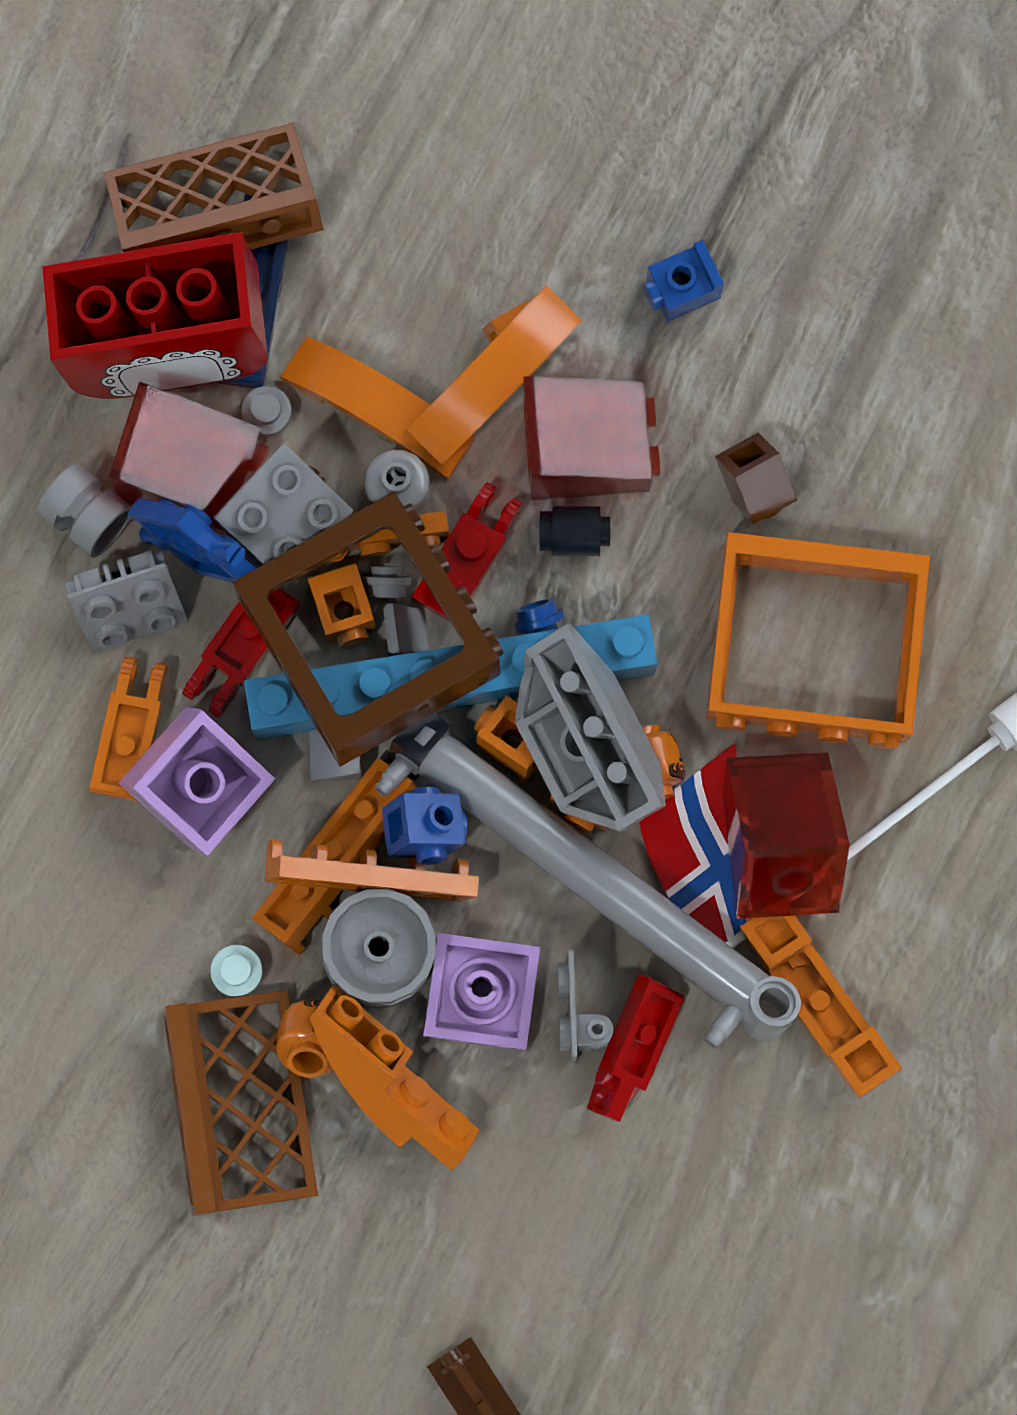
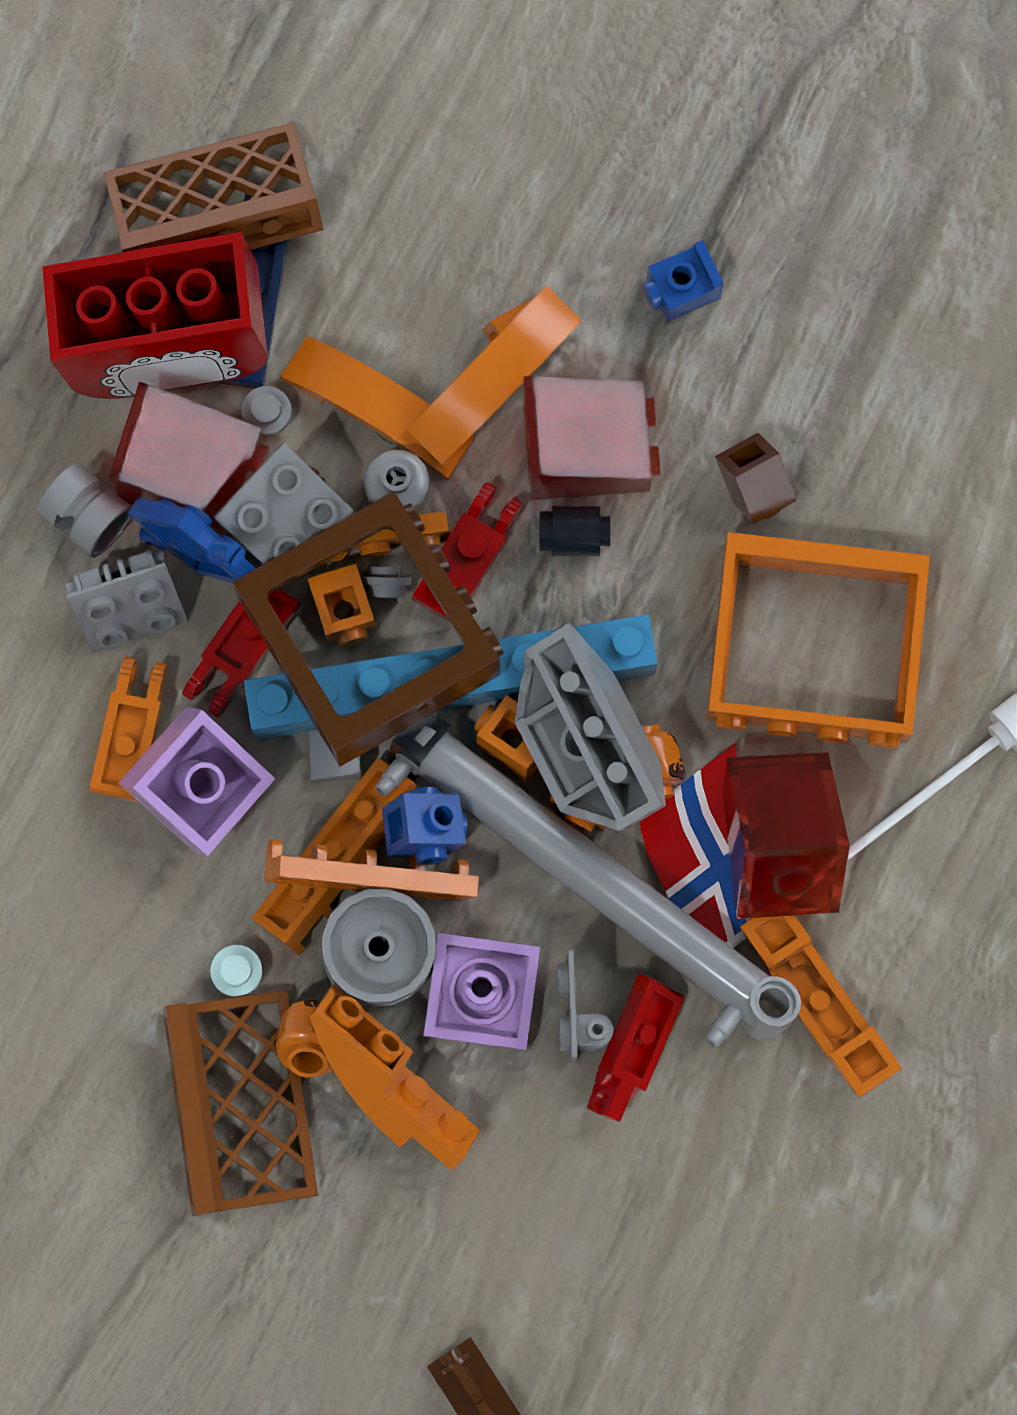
light grey slope [383,603,429,656] -> none
blue plate [514,598,565,634] -> none

